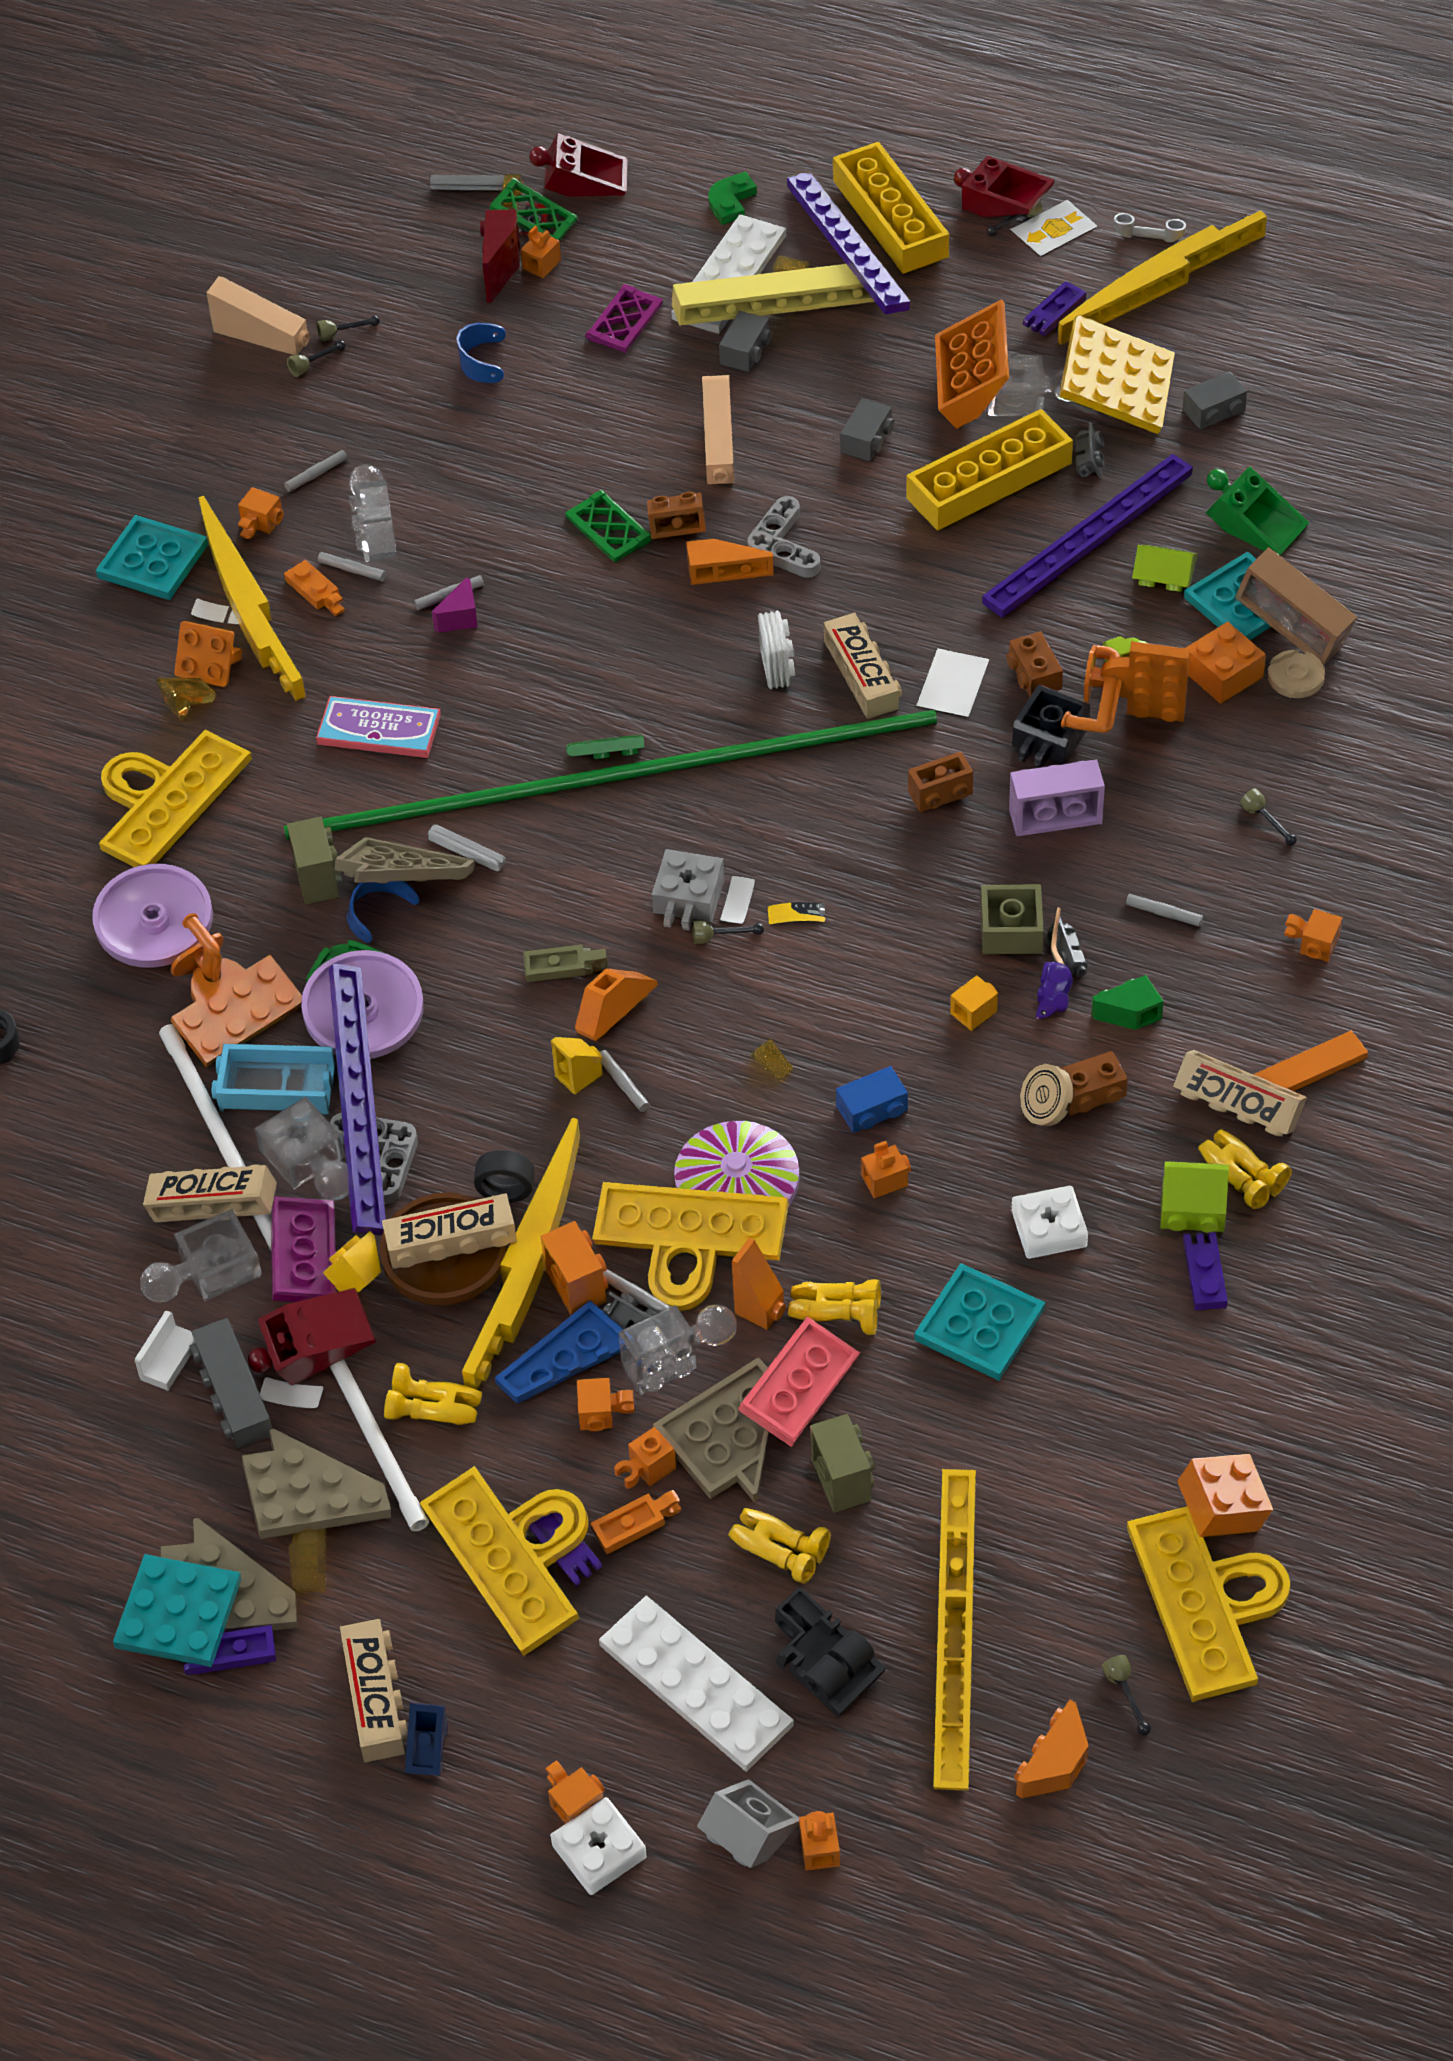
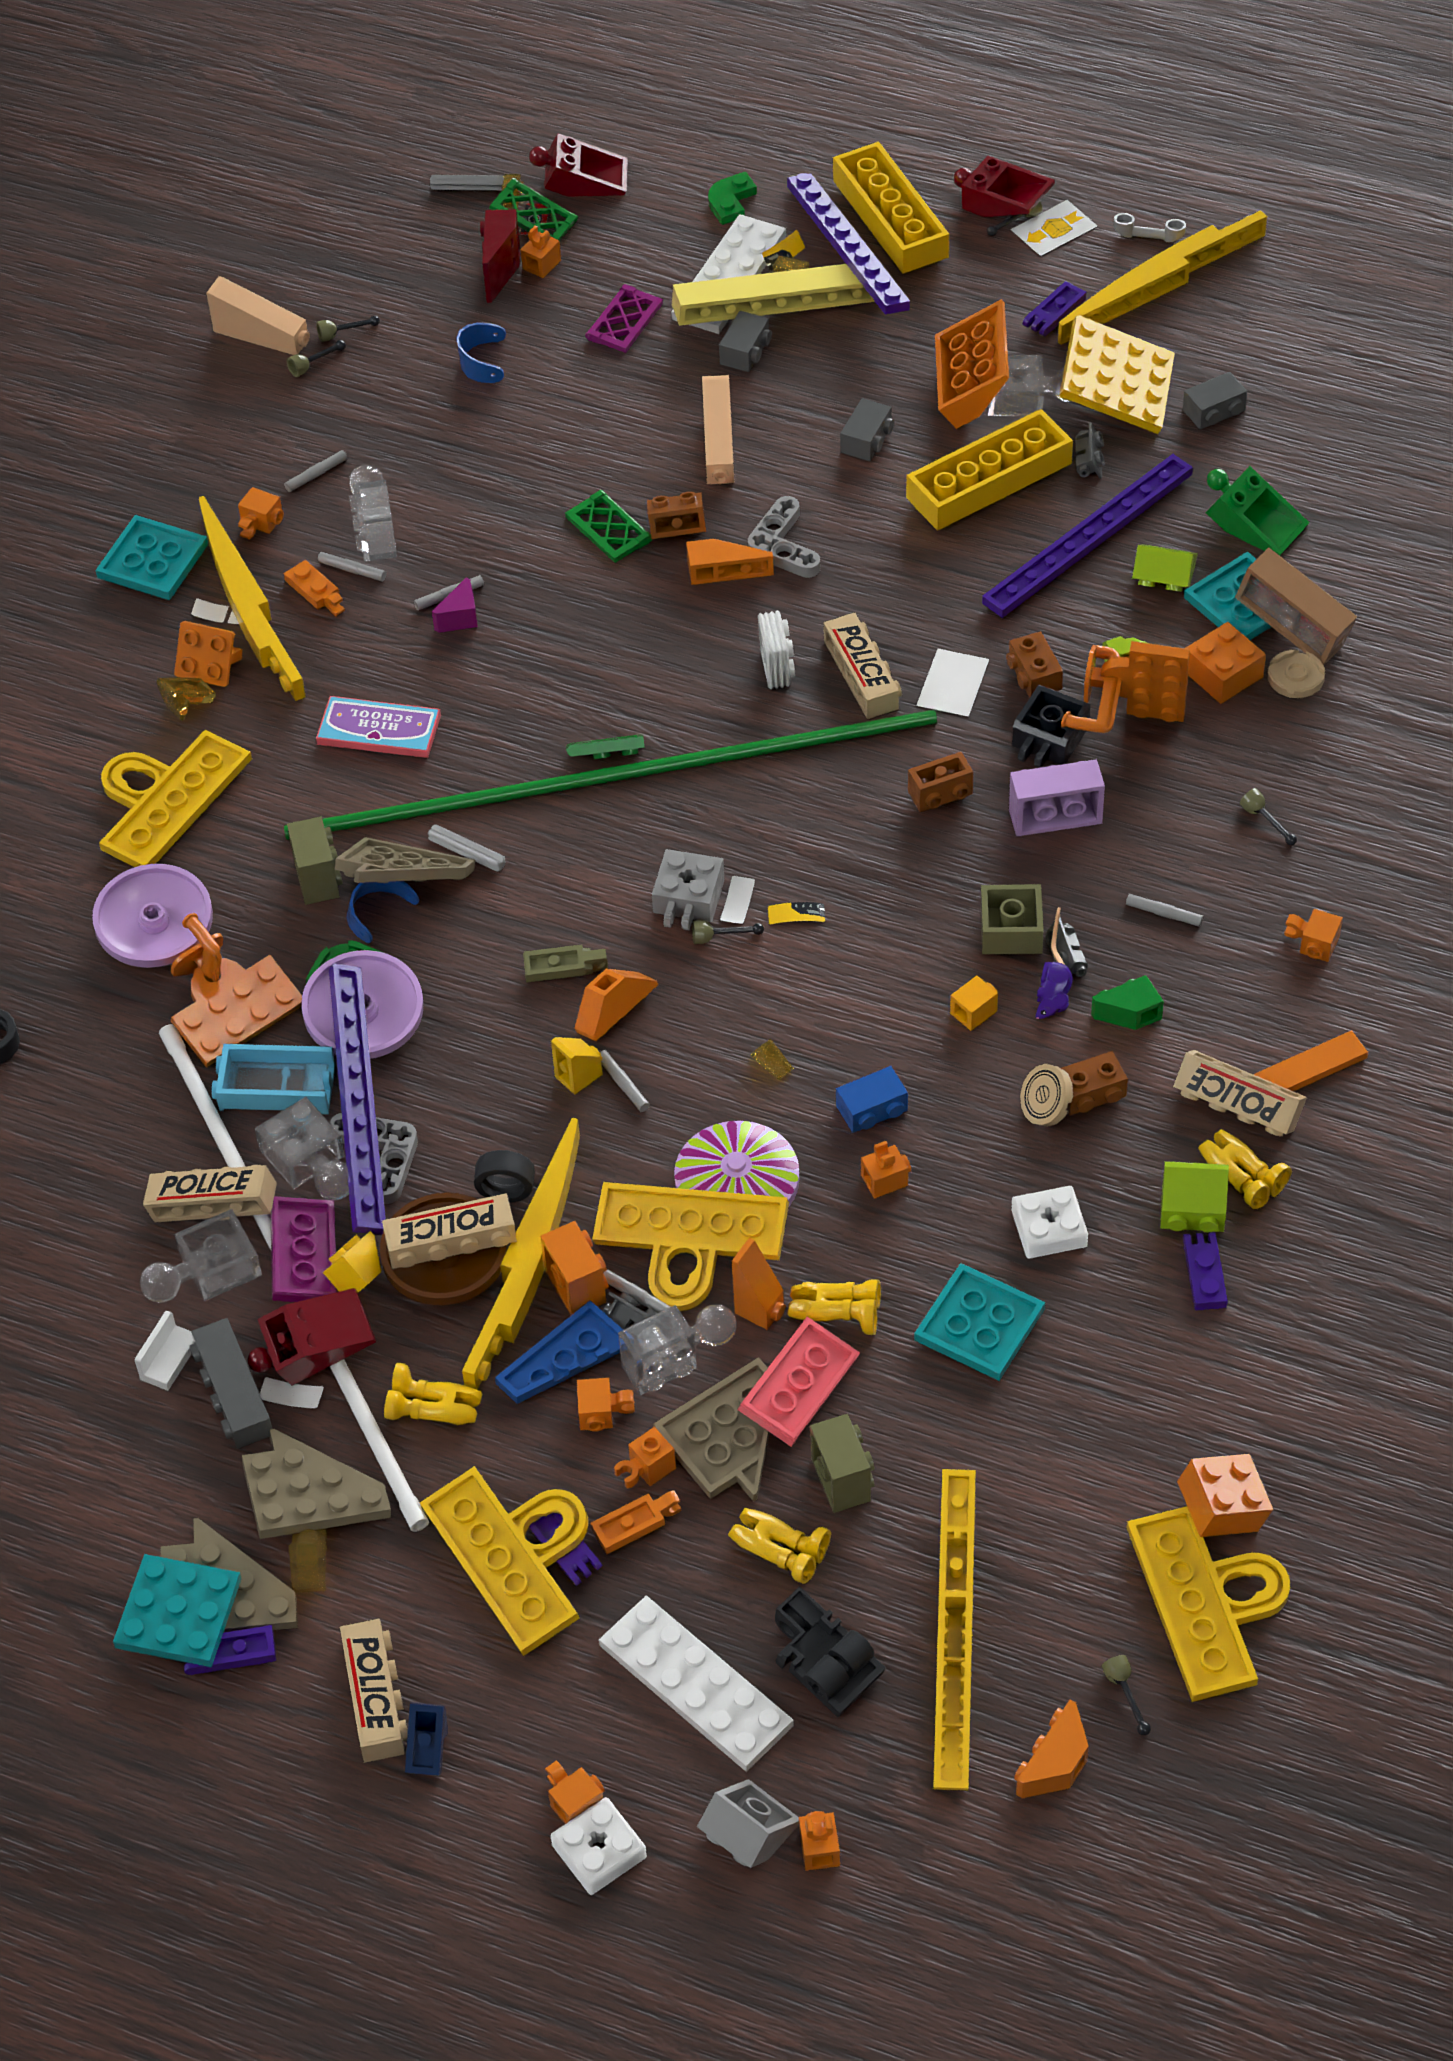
none -> yellow sticker [762,230,805,271]

